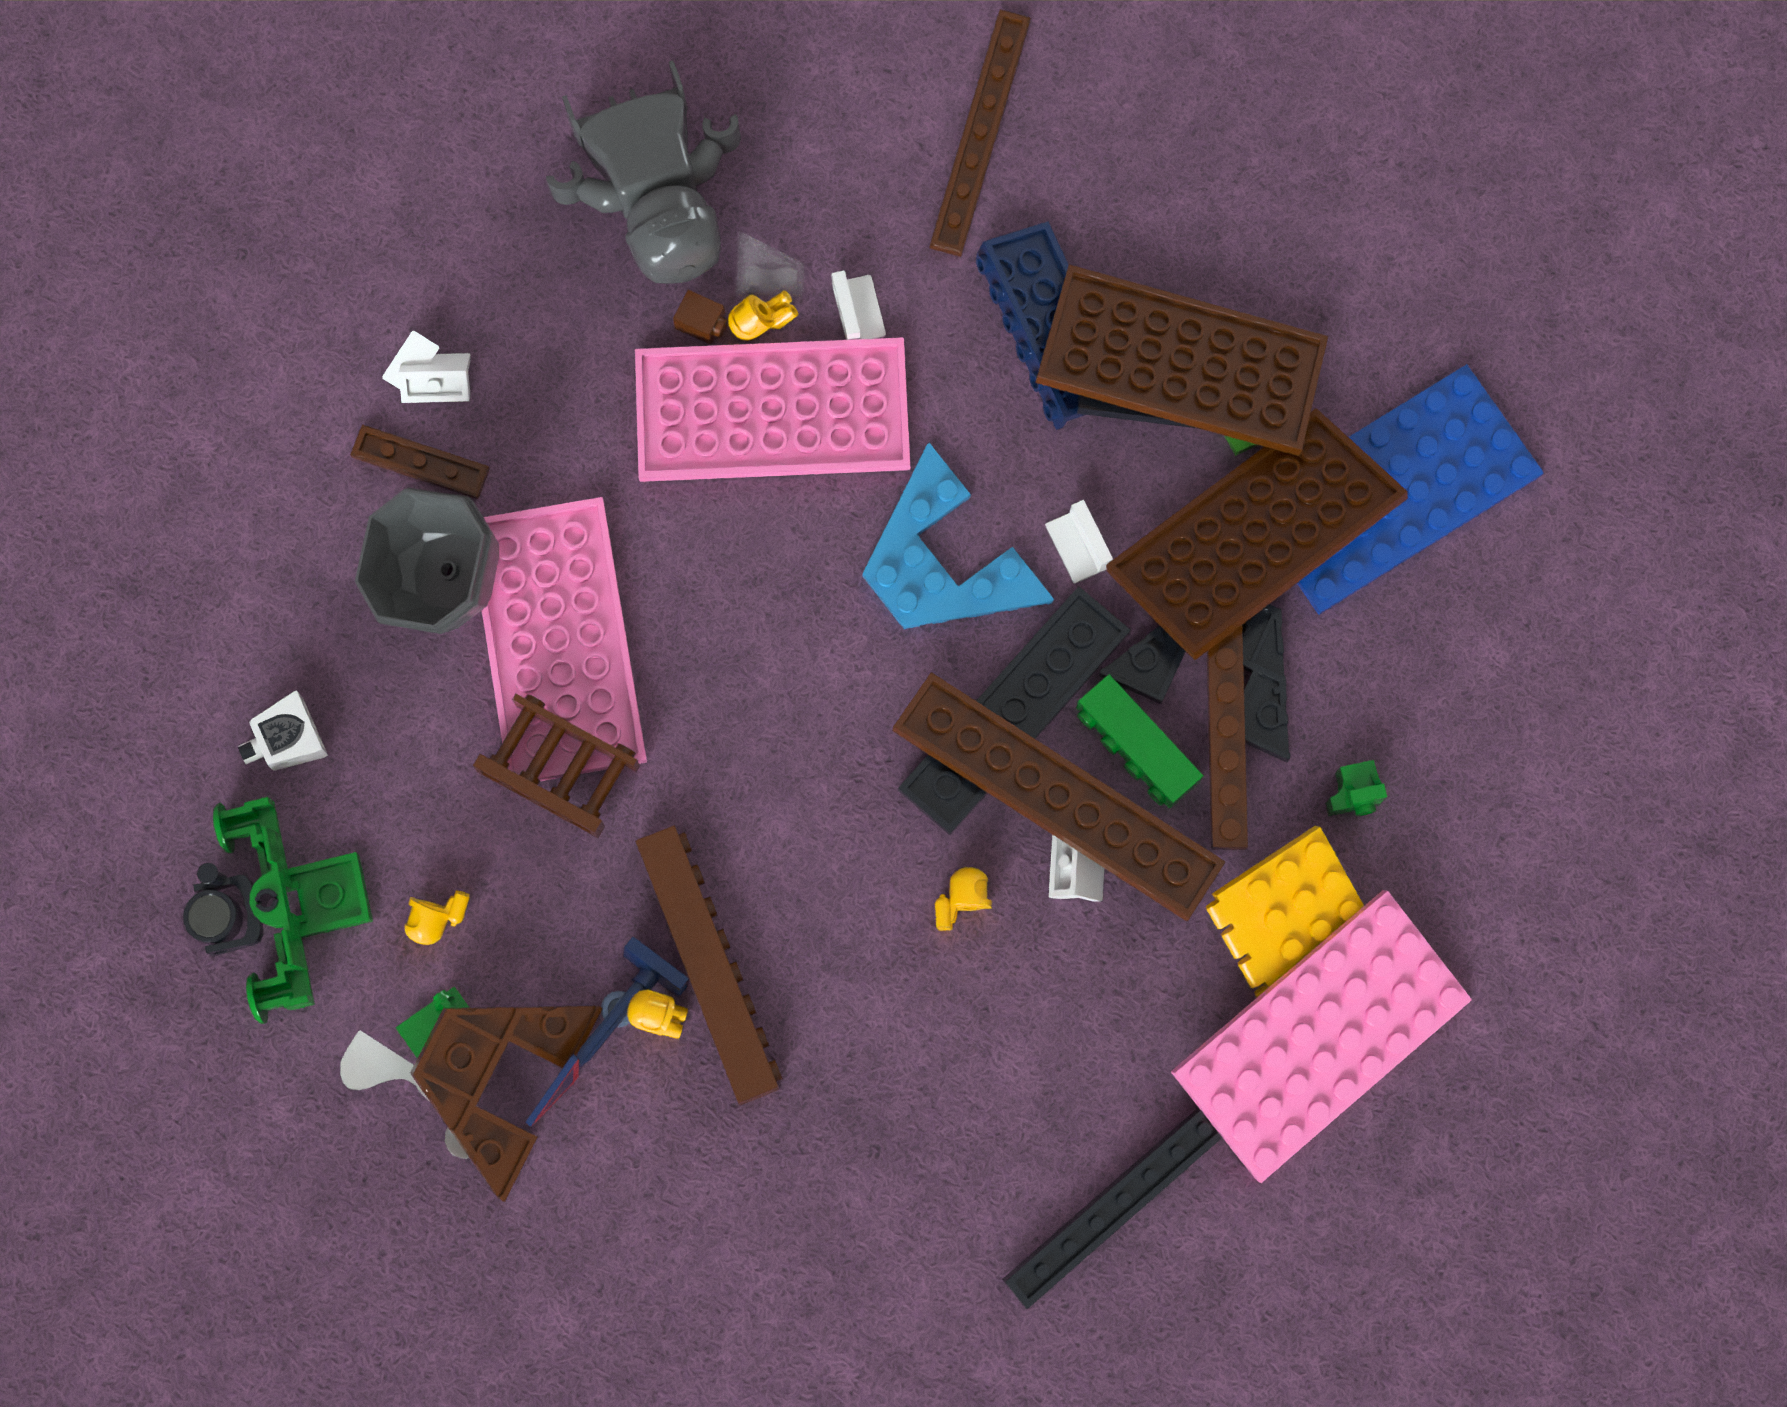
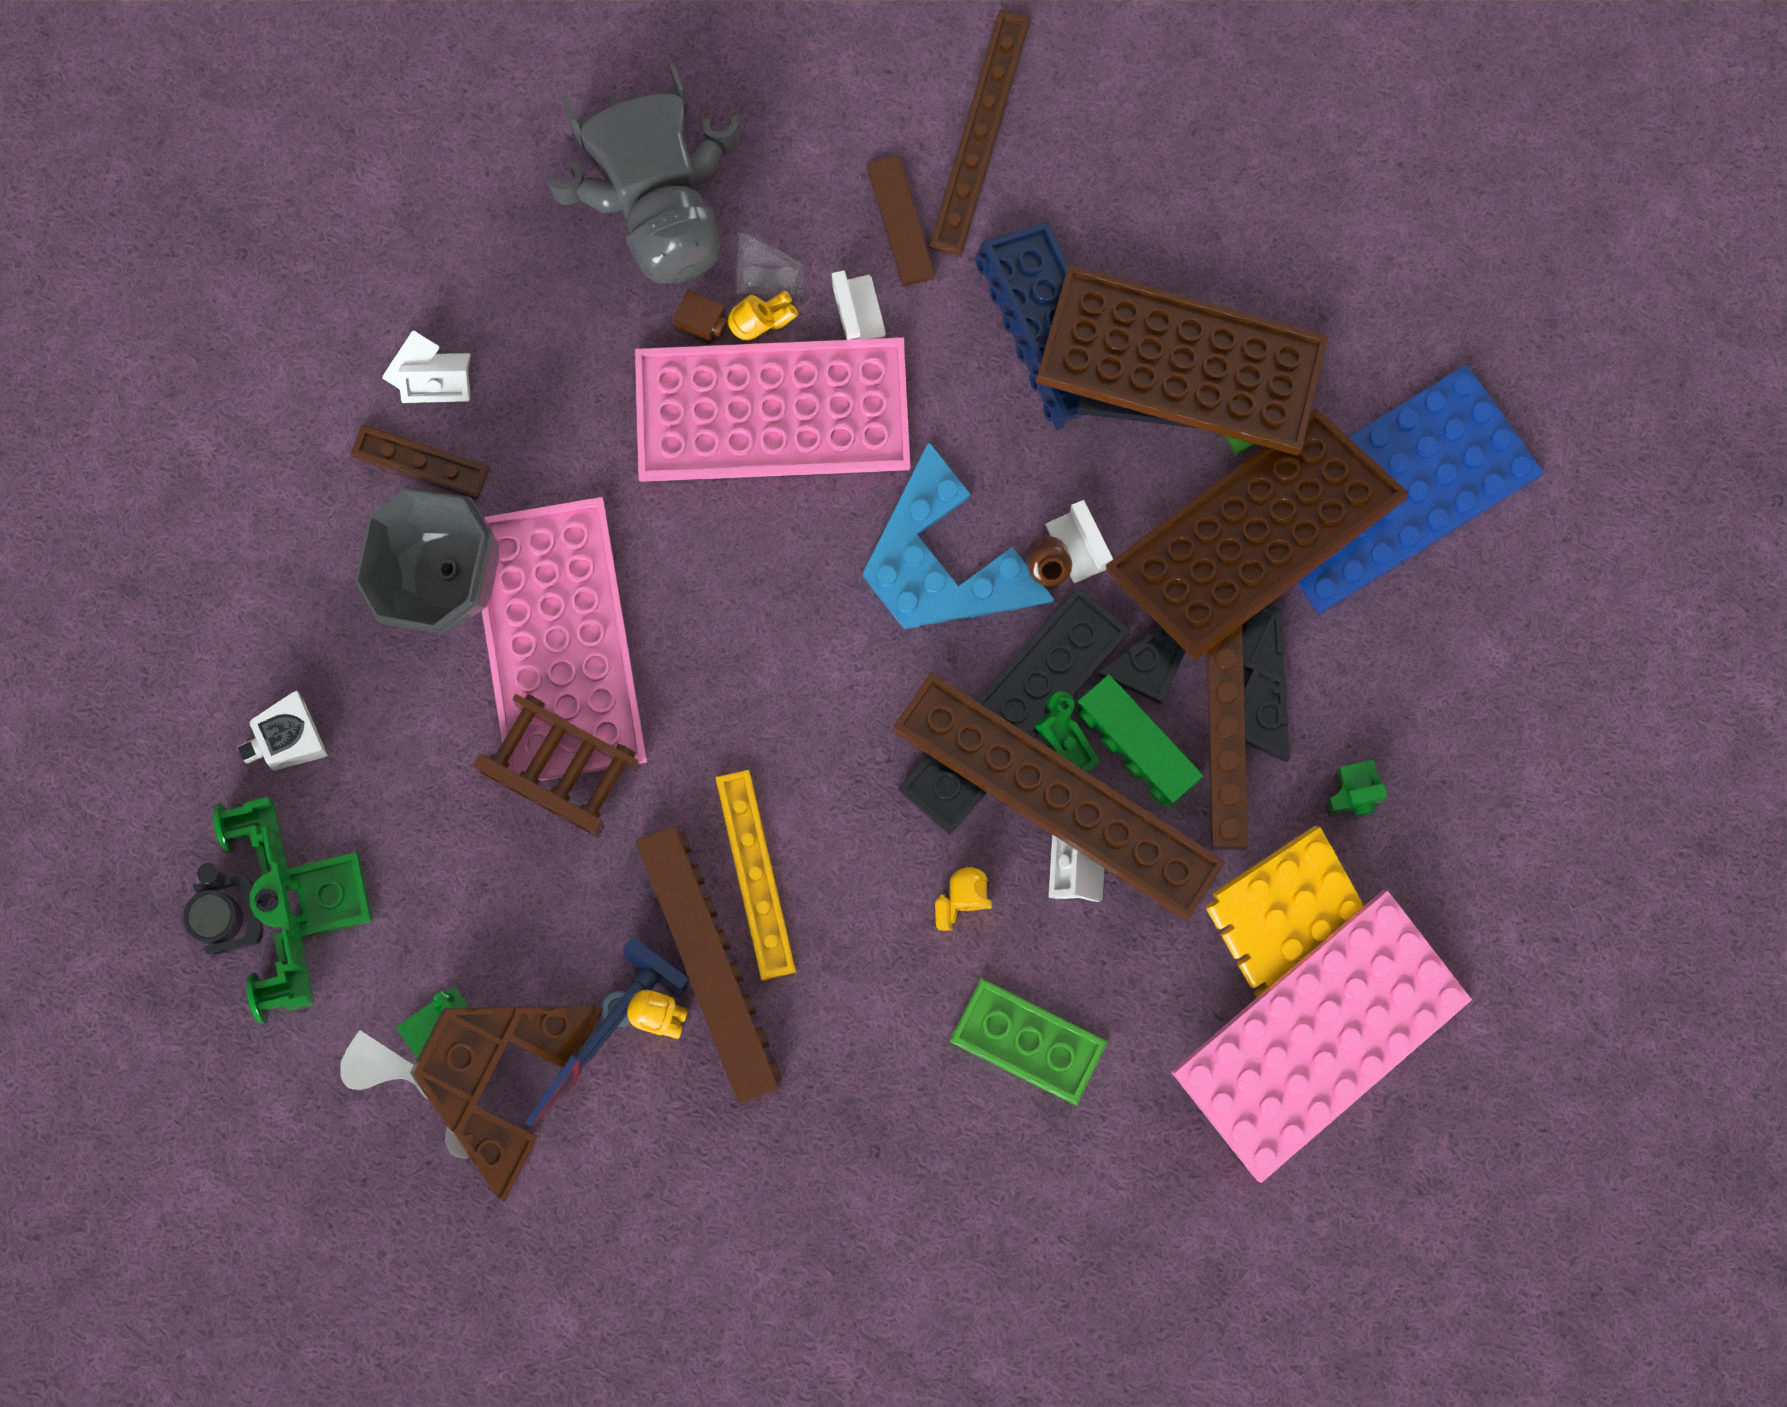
yellow piece [404,890,470,945] -> none
black plate [1002,1107,1223,1309] -> none
none -> yellow tile [715,770,796,981]
none -> reddish brown tile [867,155,935,287]
none -> bright green tile [949,978,1108,1106]
none -> reddish brown head [1025,536,1073,586]
none -> green hinge [1034,691,1101,772]

